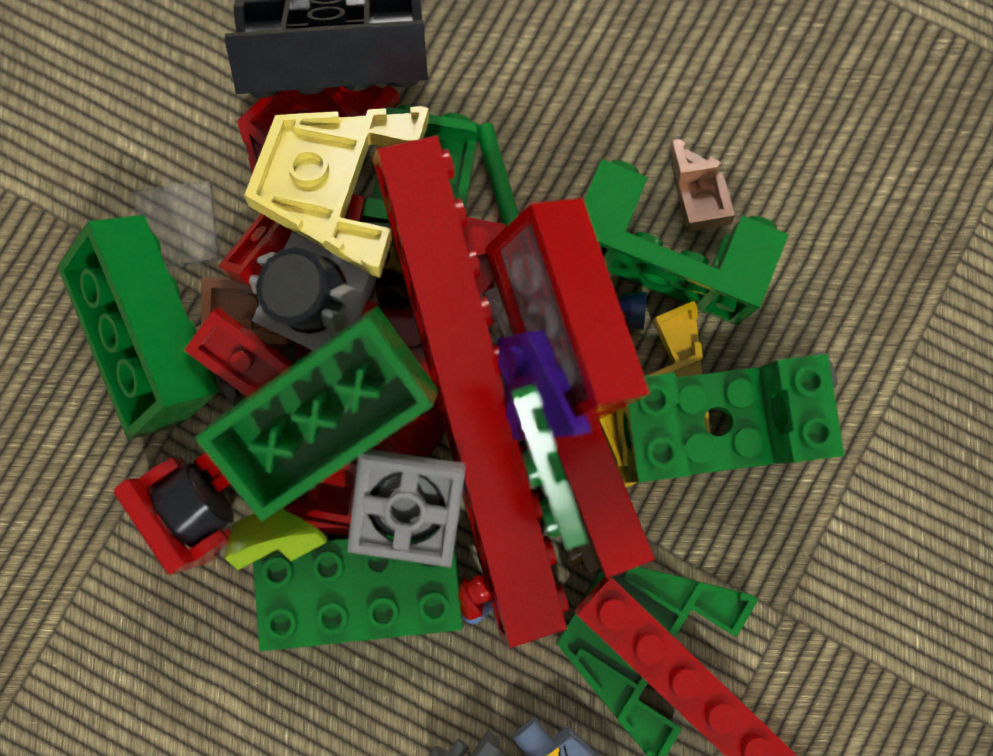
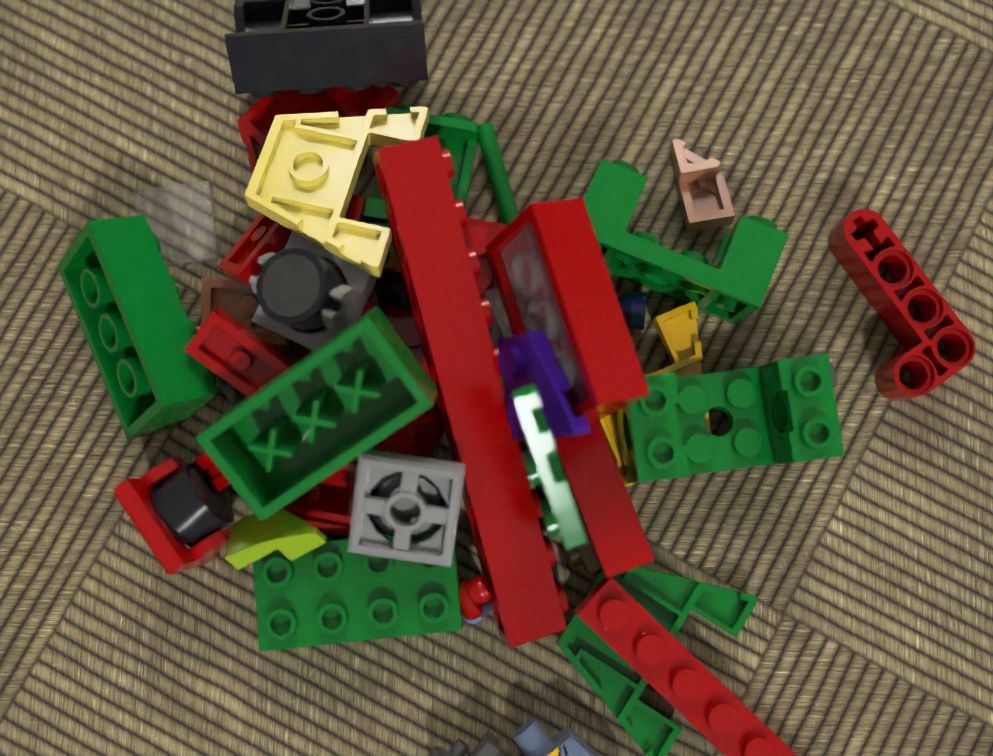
none -> red beam [828,209,976,401]

